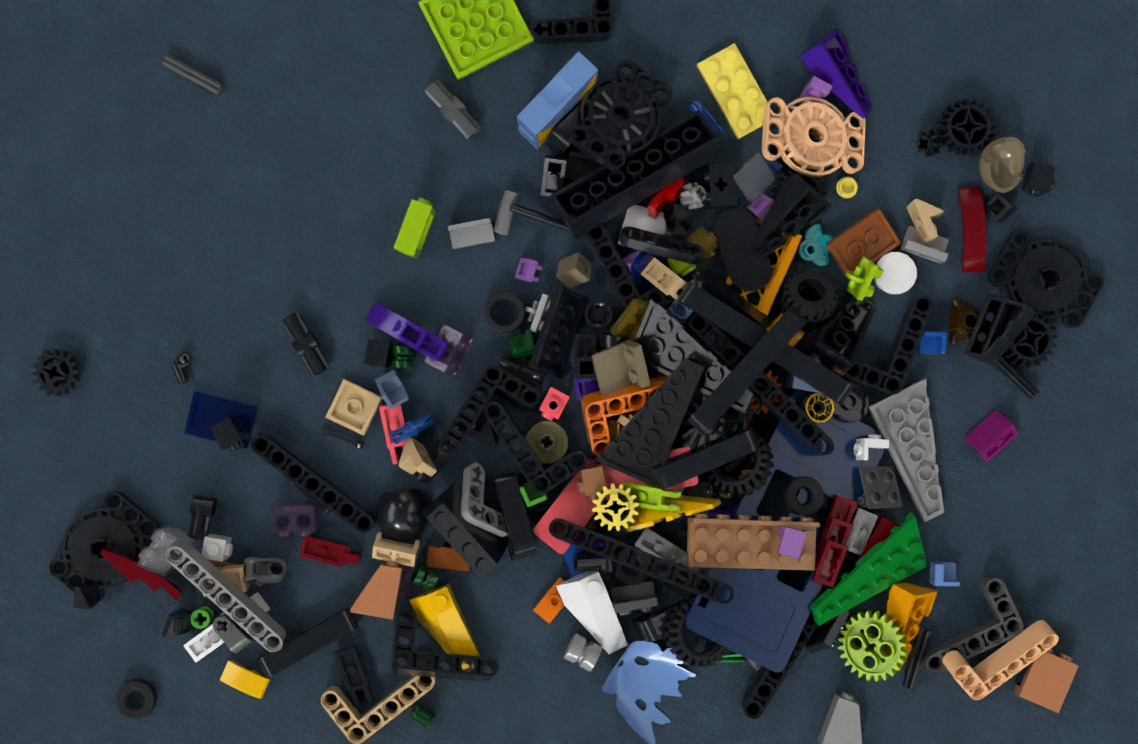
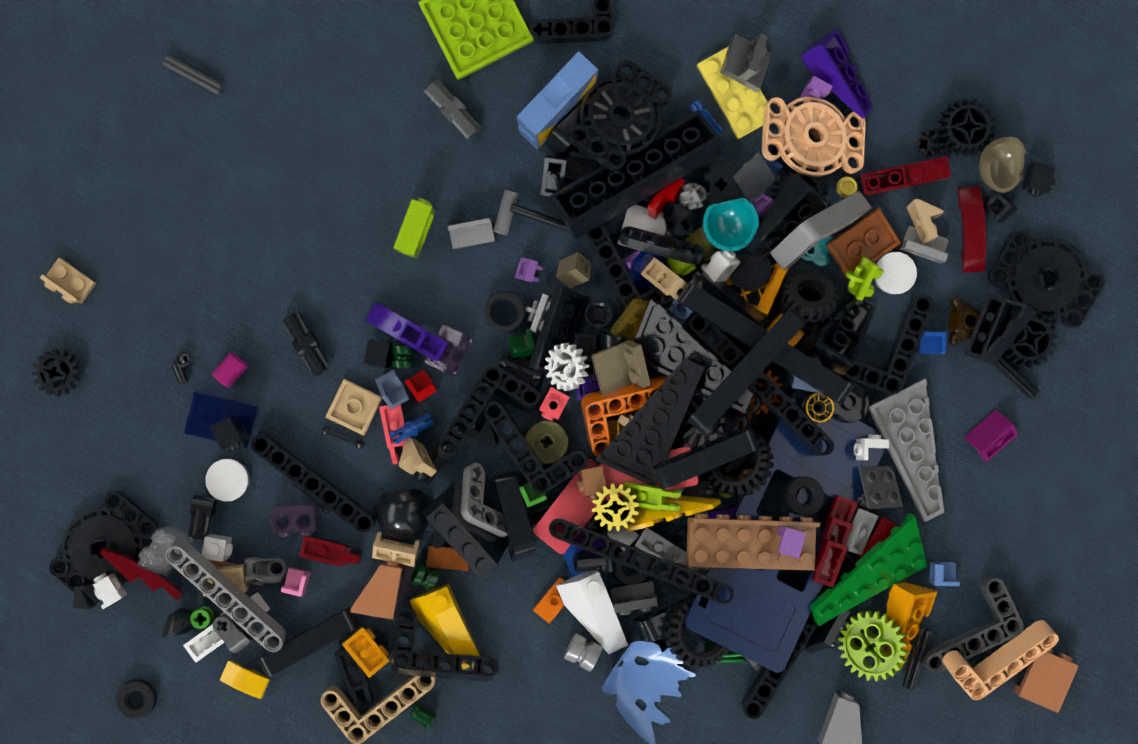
none -> tan bracket [40,258,96,304]
none -> white brick [93,572,127,609]
none -> white tile [205,458,250,501]
none -> dark pink piece [212,353,248,388]
none -> bright pink panel [281,567,311,597]
none -> light orange bracket [342,627,390,678]
none -> red panel [405,370,438,402]
none -> white gear [544,343,589,391]
none -> light grey panel [607,519,639,551]
none -> white brick [701,250,740,282]
none -> teal cylinder [703,198,759,251]
none -> dark grey bracket [720,33,772,92]
none -> light grey beam [770,191,873,271]
none -> dark red slope [861,156,951,196]

